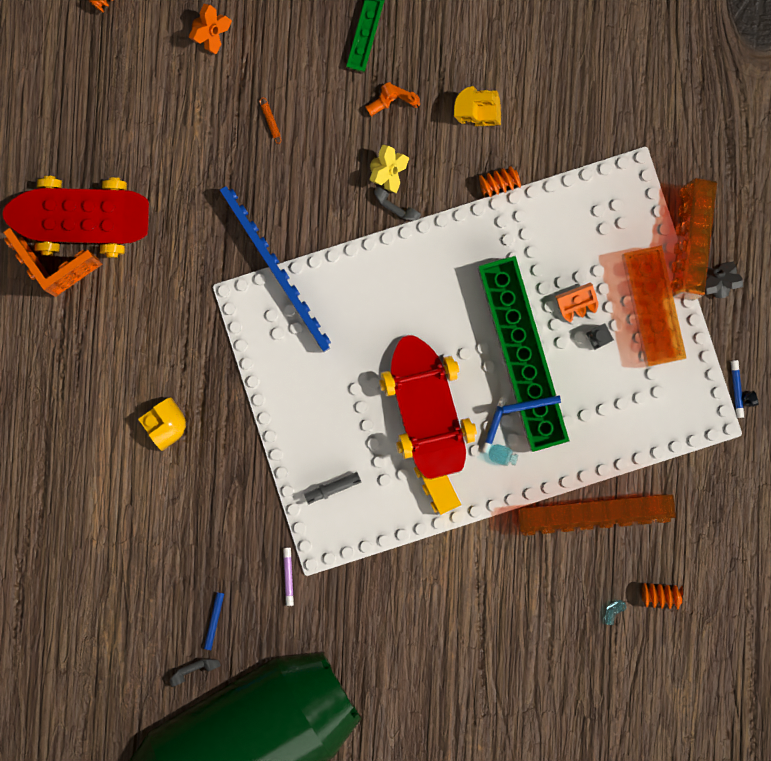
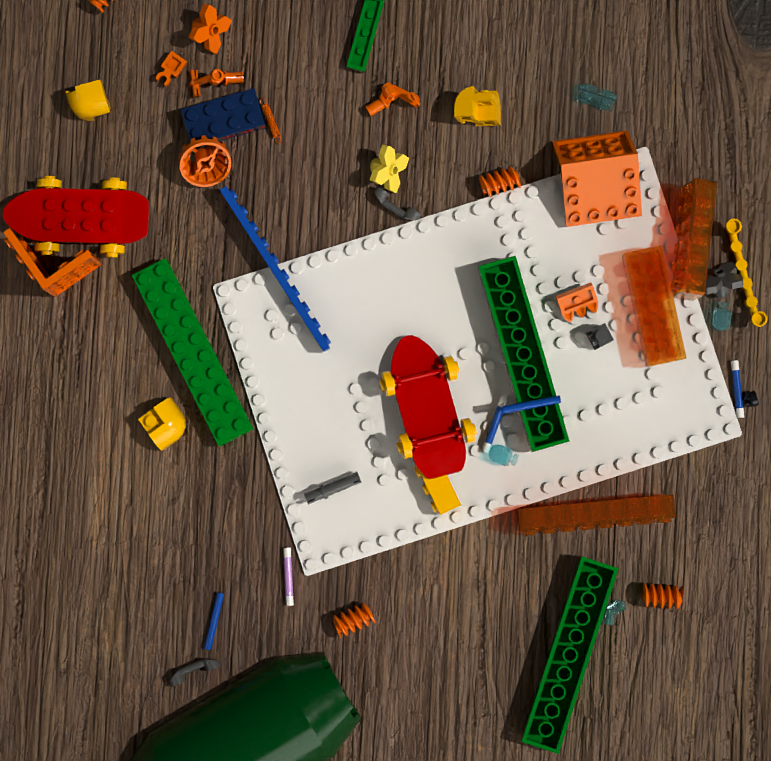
none -> yellow brick [66,80,111,121]
none -> green brick [132,258,254,447]
none -> orange plate [156,51,188,87]
none -> orange gear [178,135,231,187]
none -> dark blue brick [181,88,266,149]
none -> orange pin [190,69,244,98]
none -> orange piece [333,602,376,638]
none -> green brick [520,556,619,754]
none -> orange bracket [552,130,642,227]
none -> clear light blue hinge [576,83,617,111]
none -> clear light blue arm [712,301,732,331]
none -> yellow bar [725,219,767,327]

